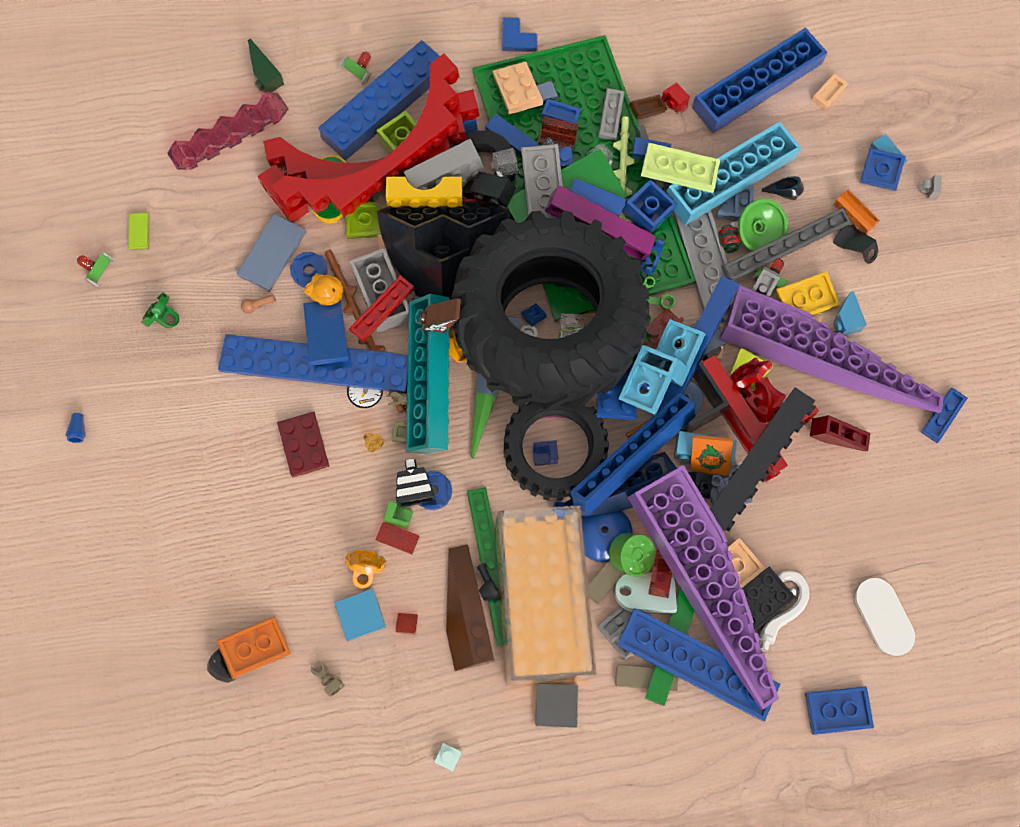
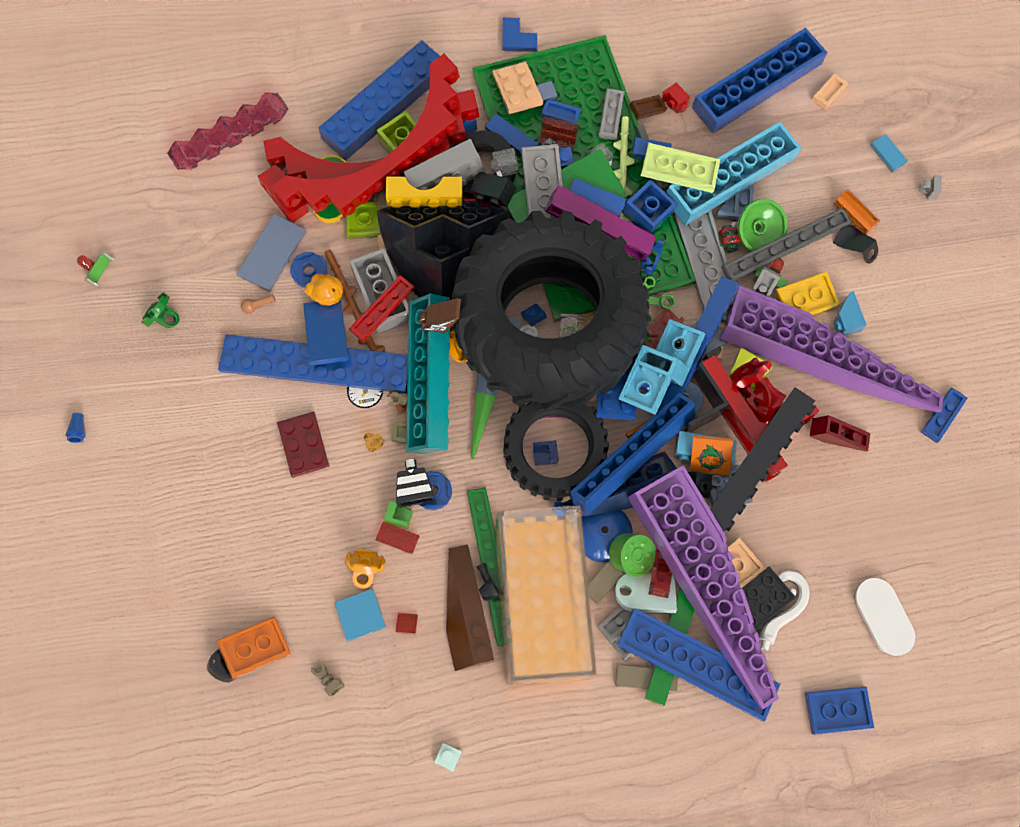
lime tile [128,213,149,250] -> none
dark green slope [248,38,284,95] -> none
piece [339,51,371,84] -> none
dark grey tile [536,684,578,728] -> none
black piece [762,176,804,200] -> none
blue tile [860,148,906,191] -> none

